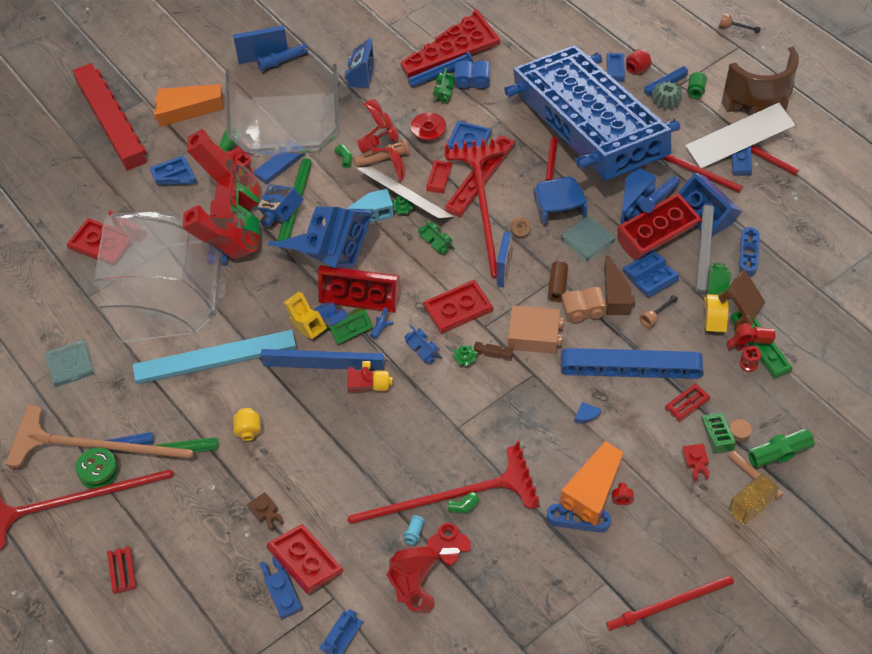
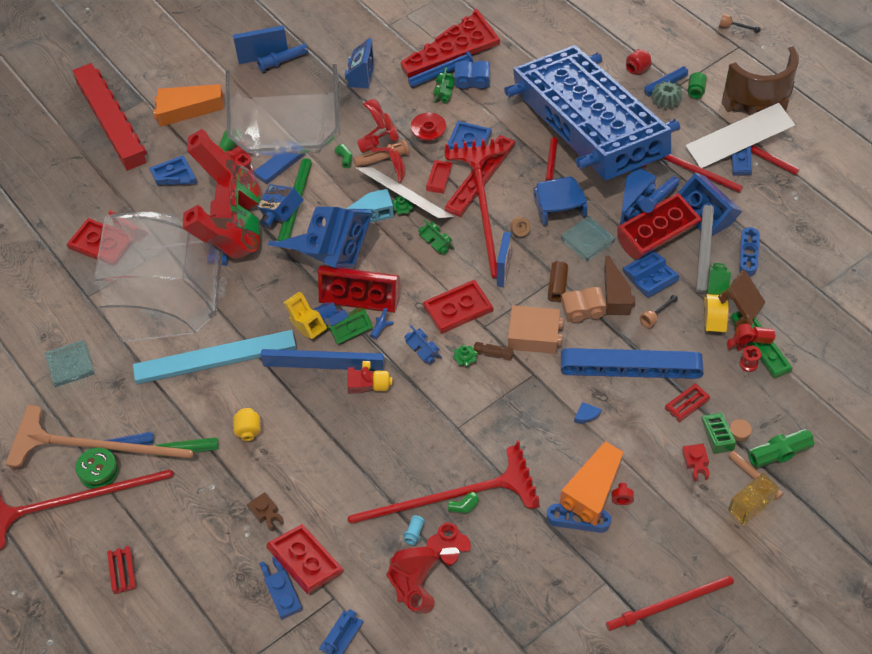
blue tile [606,53,625,82] -> none

